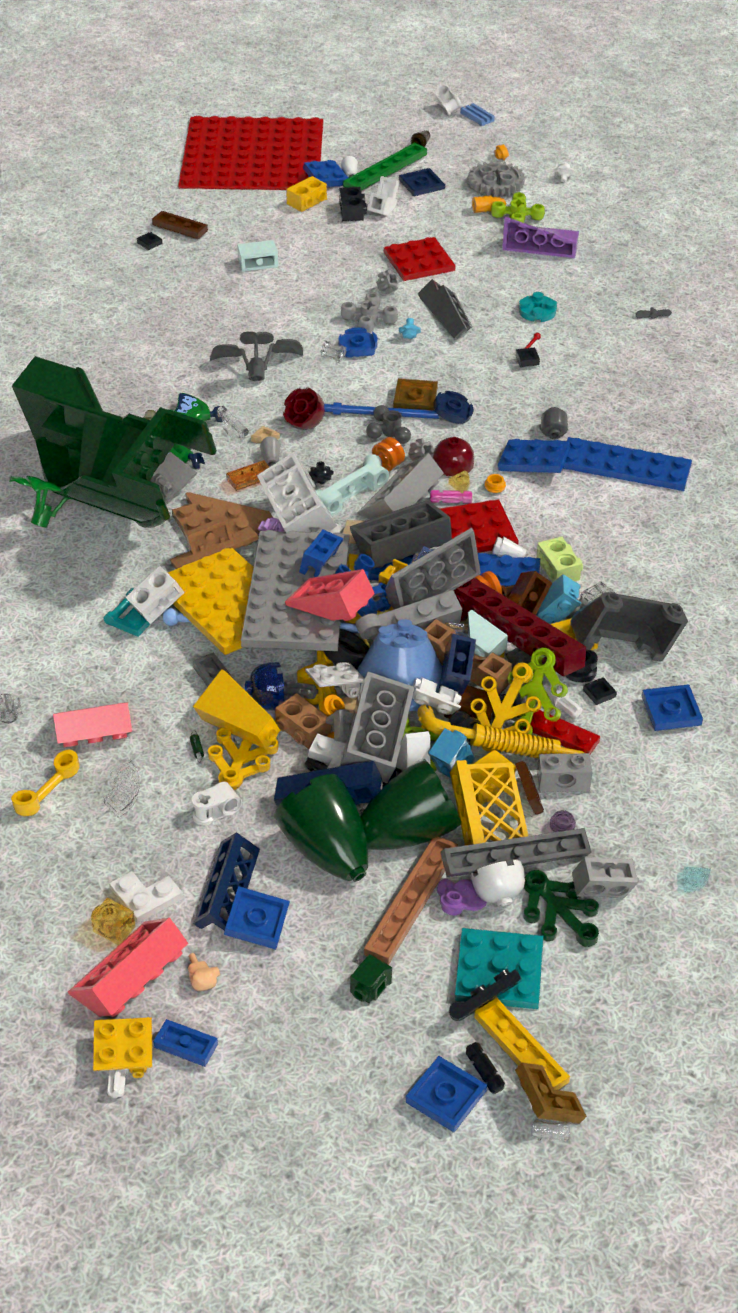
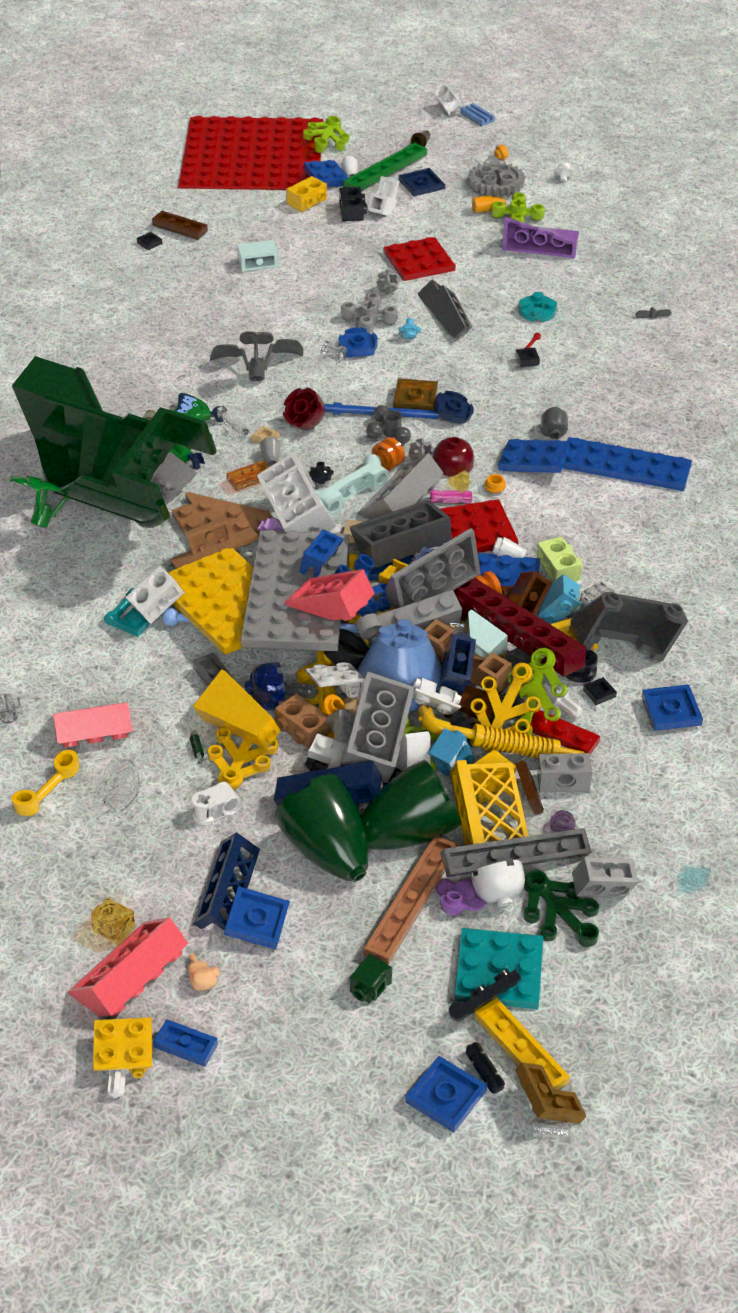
white plate [109,871,183,924] -> none
none -> lime plant [303,116,350,153]

